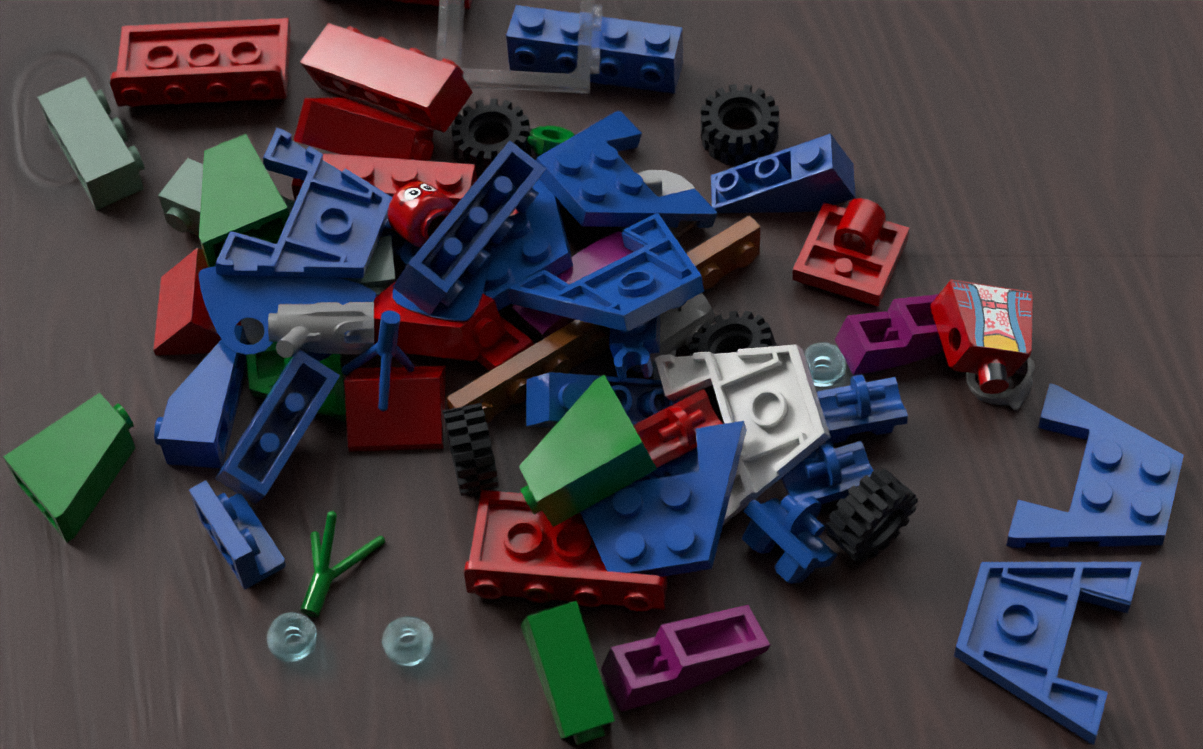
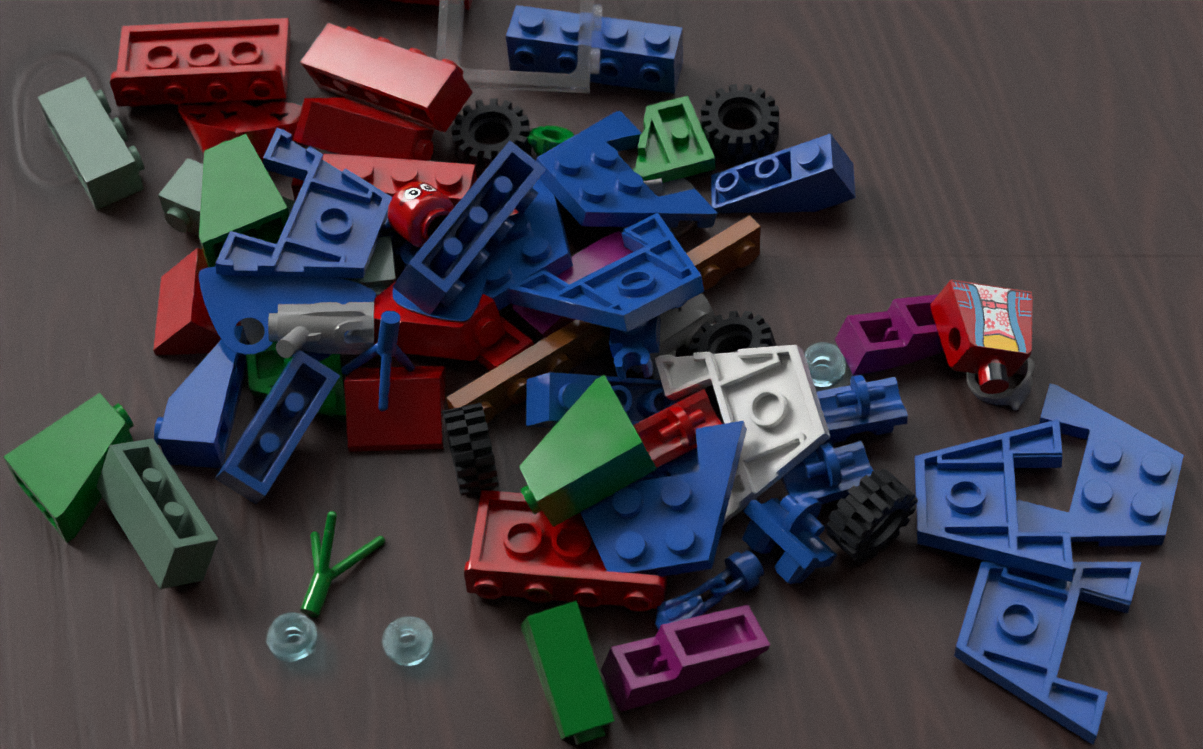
blue bracket [189,480,286,590] -> none
red plate [792,198,909,307] -> none
none -> sand green brick [97,439,218,589]
none -> red piece [178,101,302,163]
none -> green wing [633,96,715,183]
none -> blue piece [655,550,764,630]
none -> blue wing [915,419,1073,582]

